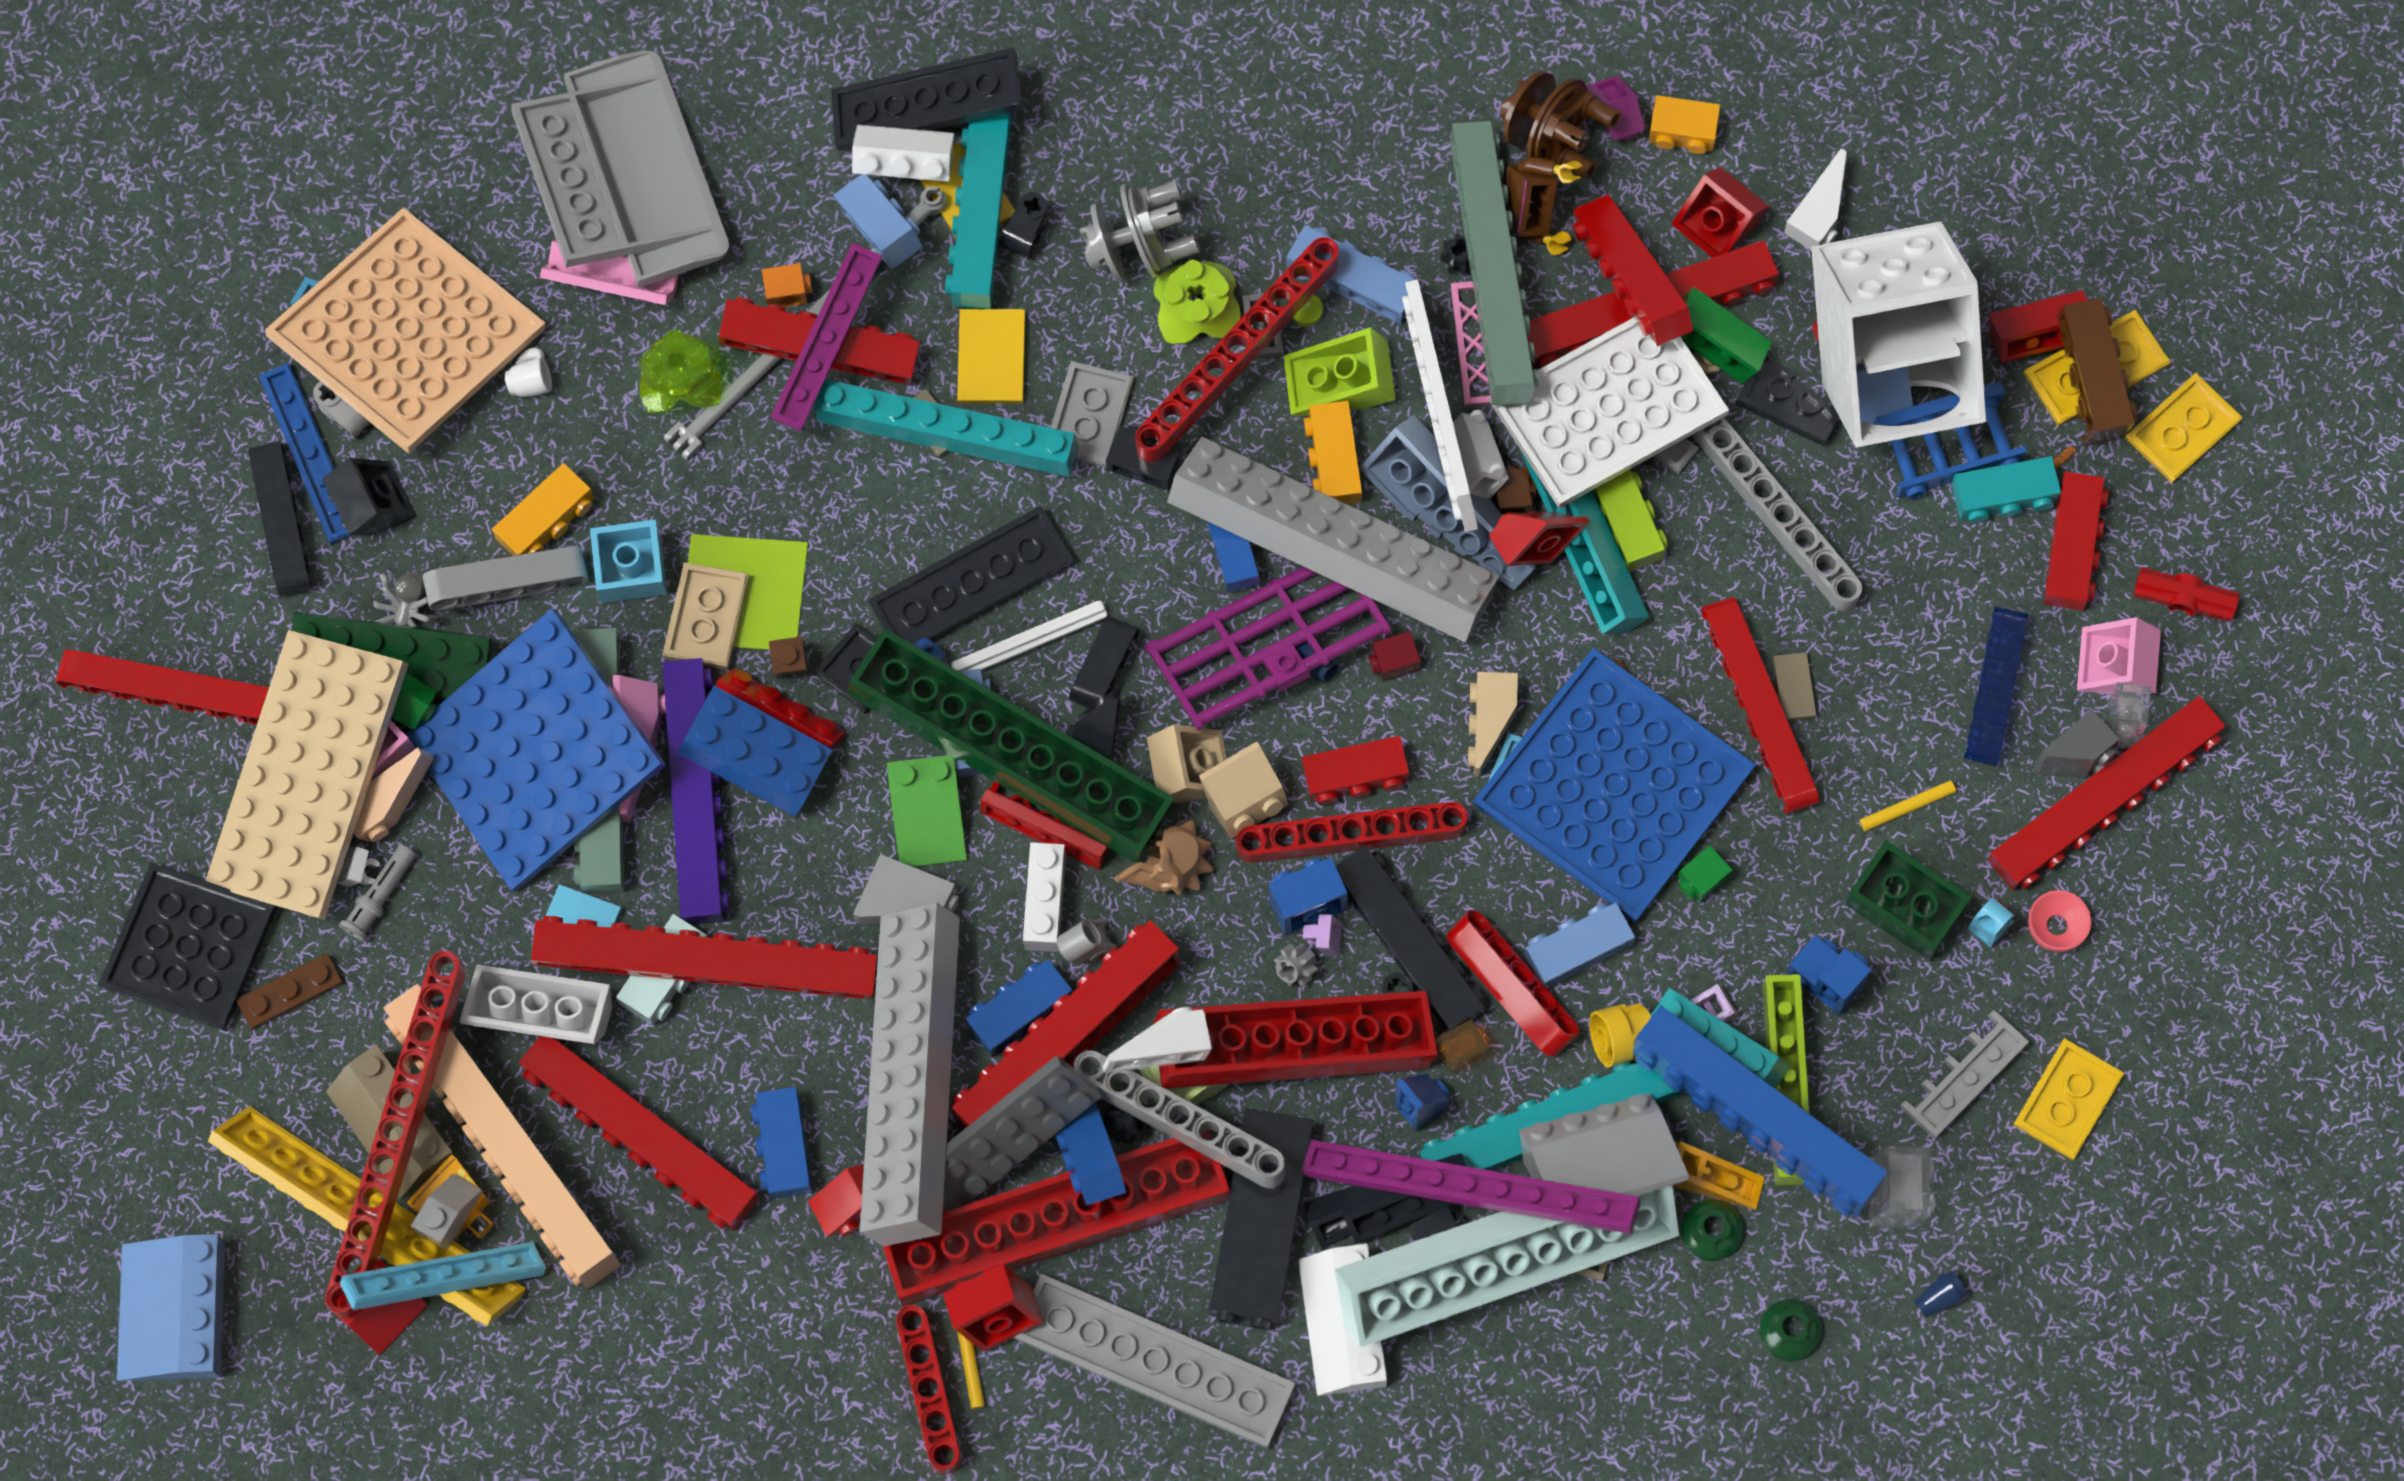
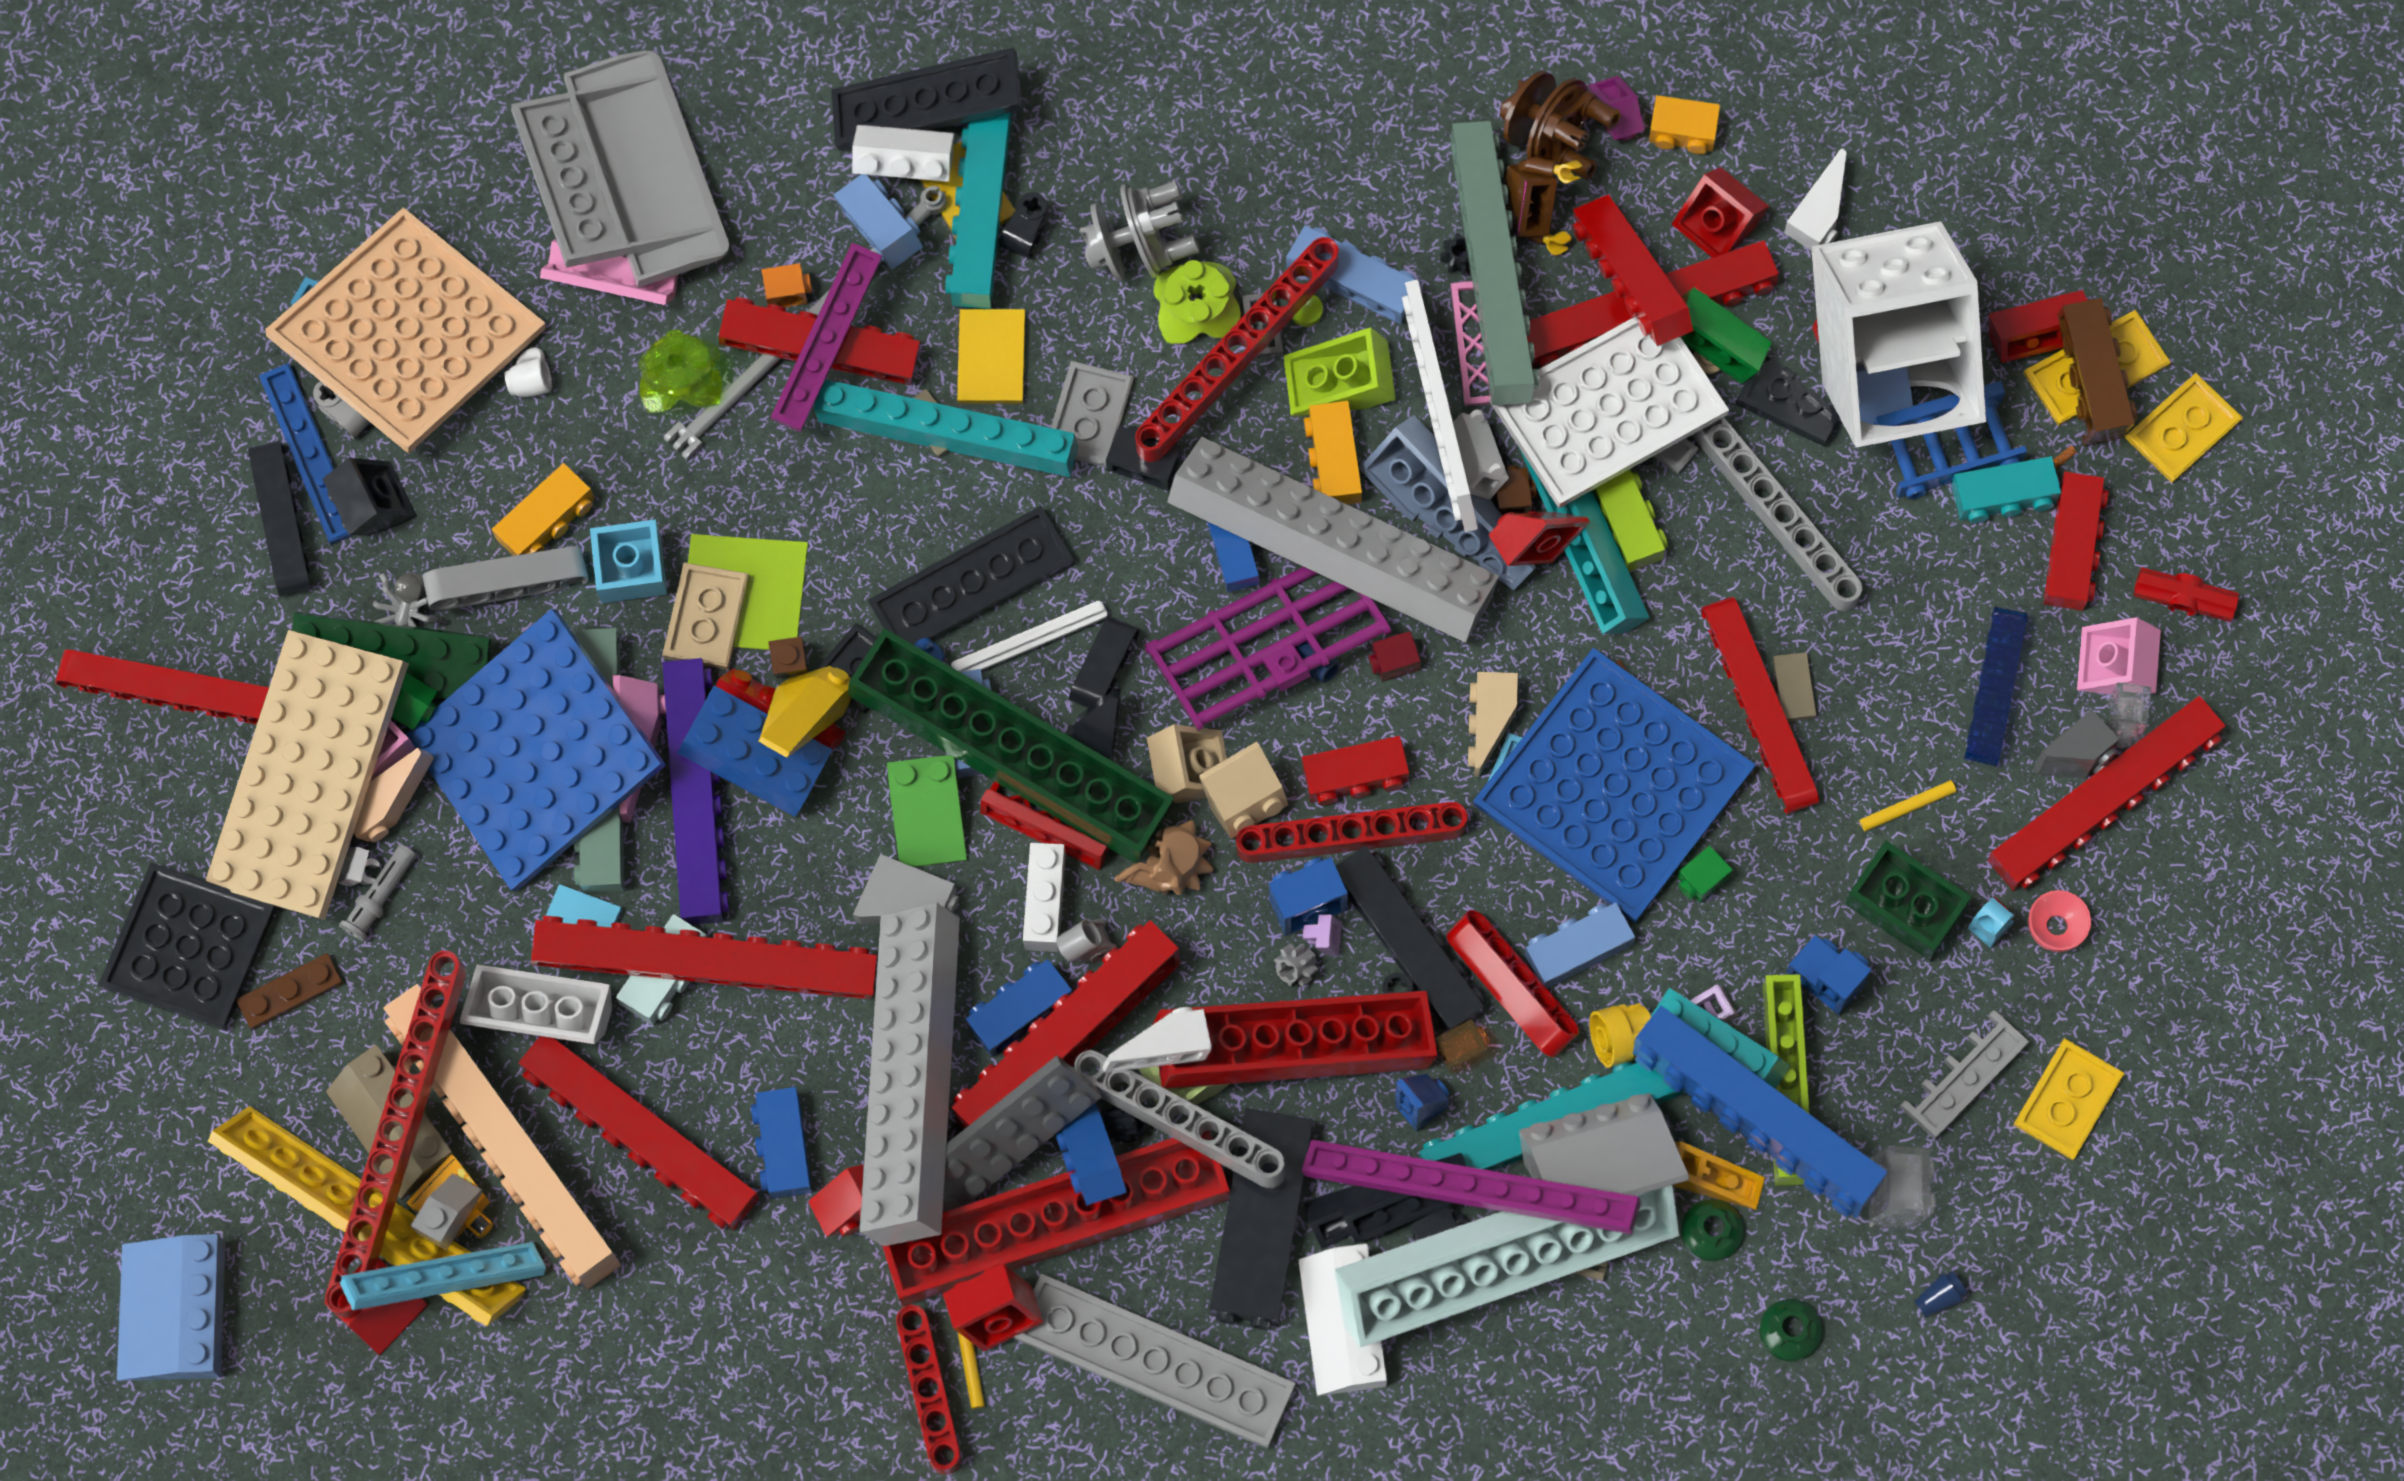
none -> yellow wedge [759,666,852,758]

